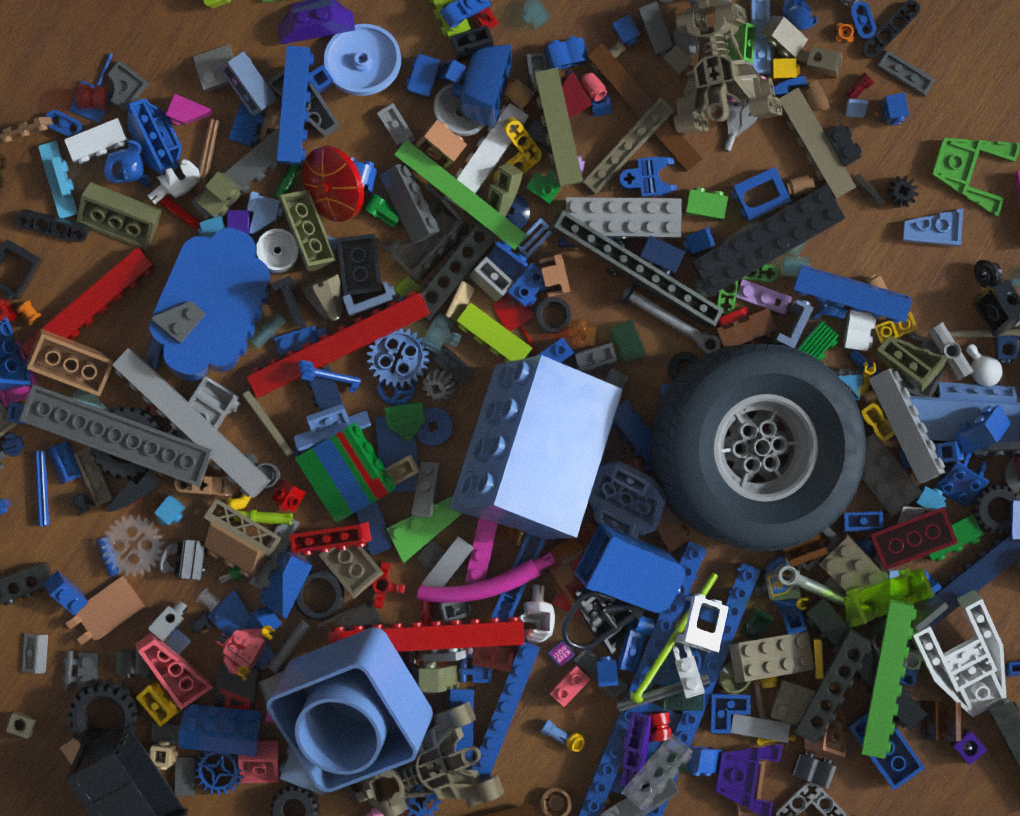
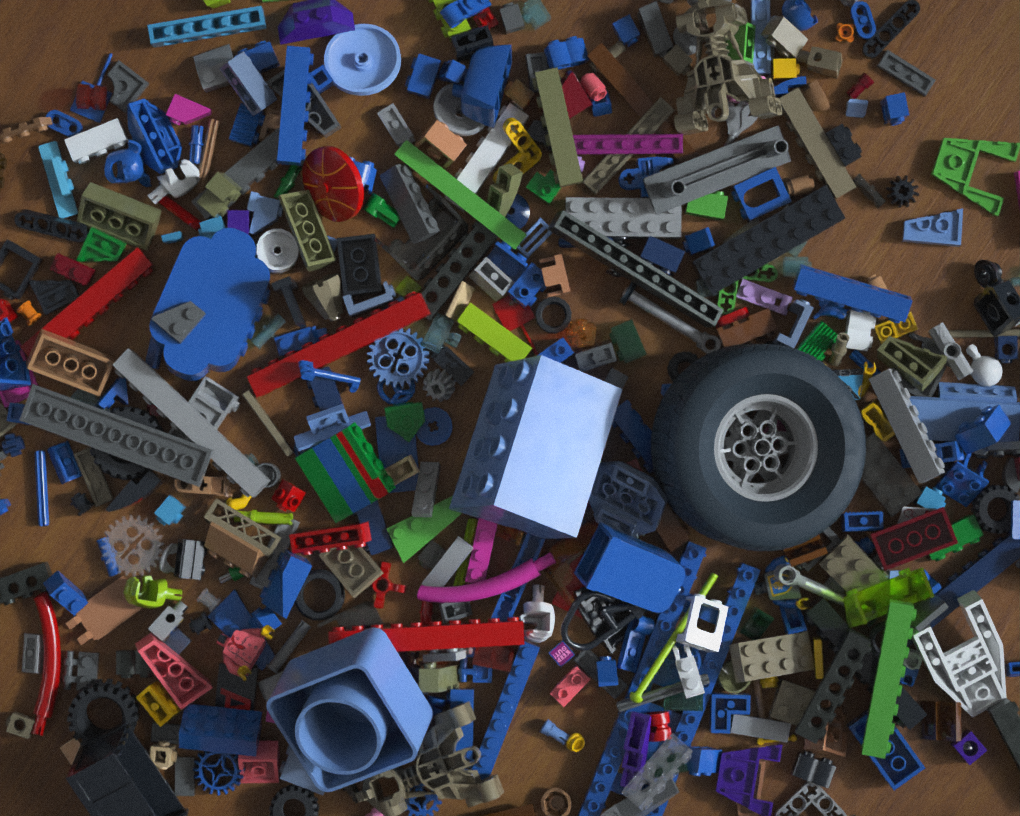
none -> black wing [29,280,80,315]
none -> red animal [31,591,61,736]
none -> dark red brick [50,253,96,287]
none -> green wing [76,227,127,262]
none -> blue slope [95,376,128,409]
none -> lime piece [123,575,182,609]
none -> dark azure brick [147,6,267,48]
none -> dark azure tile [161,231,184,244]
none -> blue axle [188,125,204,164]
none -> blue brick [234,41,280,73]
none -> blue wheel [427,696,446,718]
none -> lime axle [454,518,478,586]
none -> dark grey brick [500,2,525,34]
none -> magenta tile [573,134,683,154]
none -> dark grey piece [643,126,791,215]
none -> dark tan pin [829,332,850,367]

